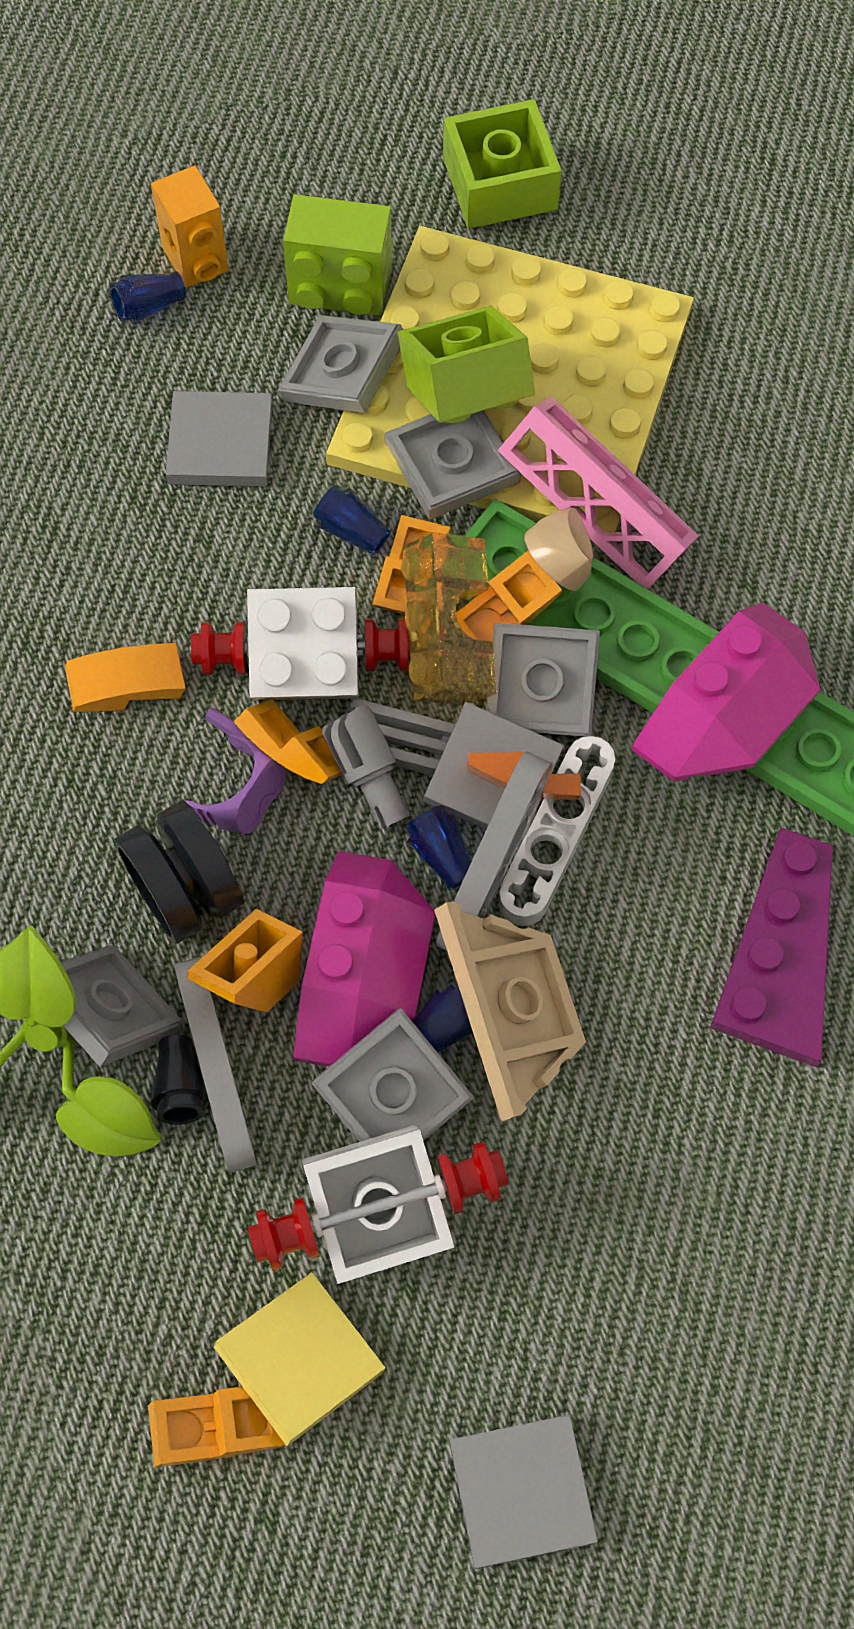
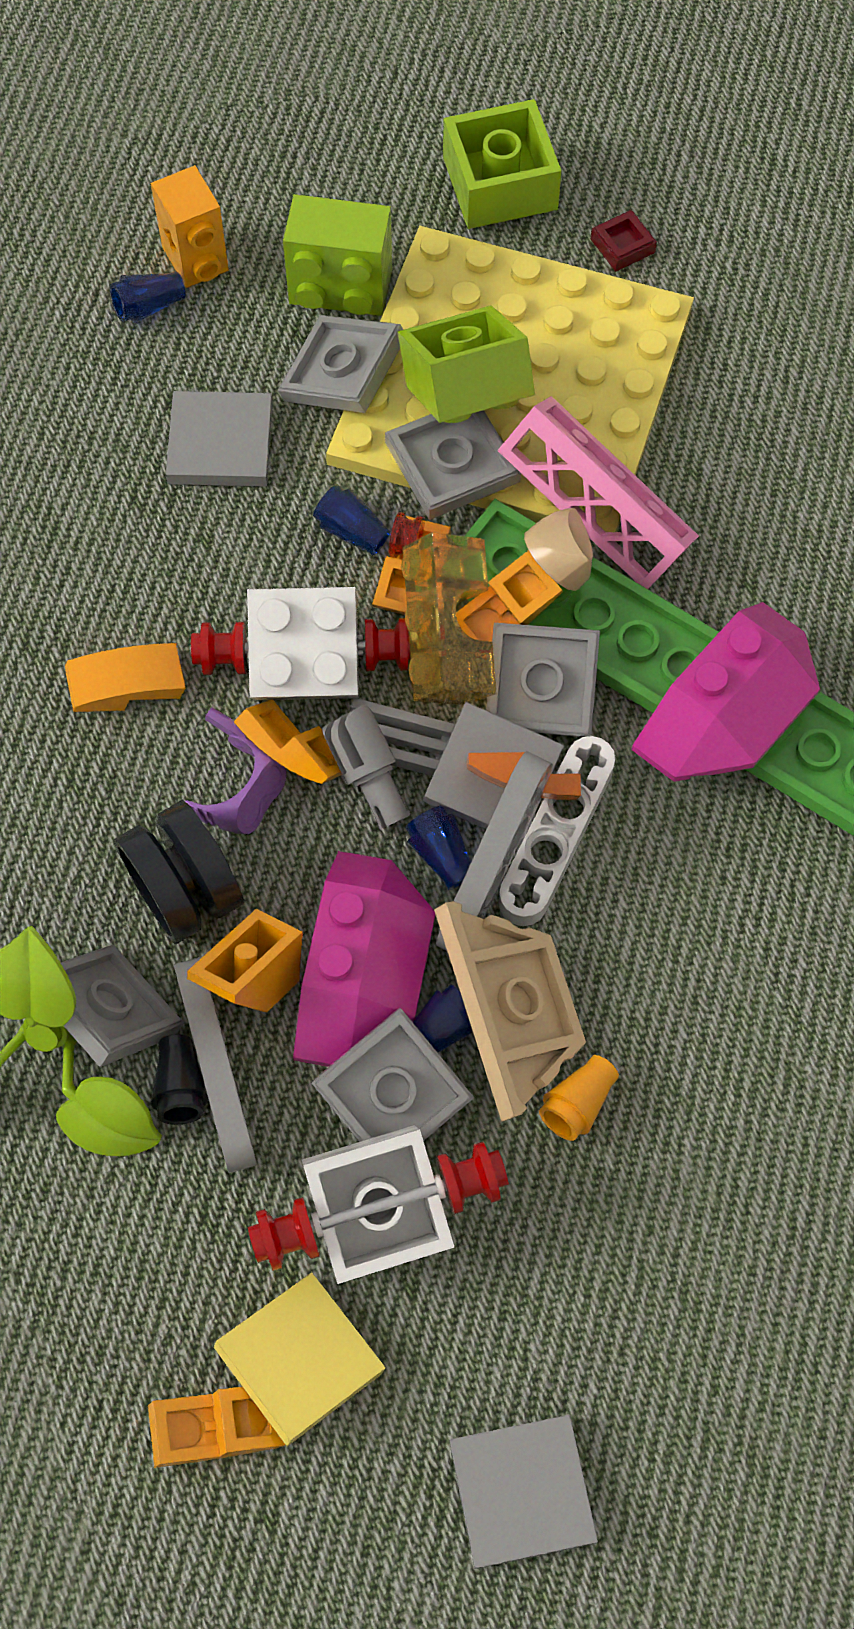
magenta wing [710,827,833,1068] -> none
none -> clear red bush [389,511,425,563]
none -> light orange cone [539,1055,619,1141]
none -> dark red tile [590,209,657,272]

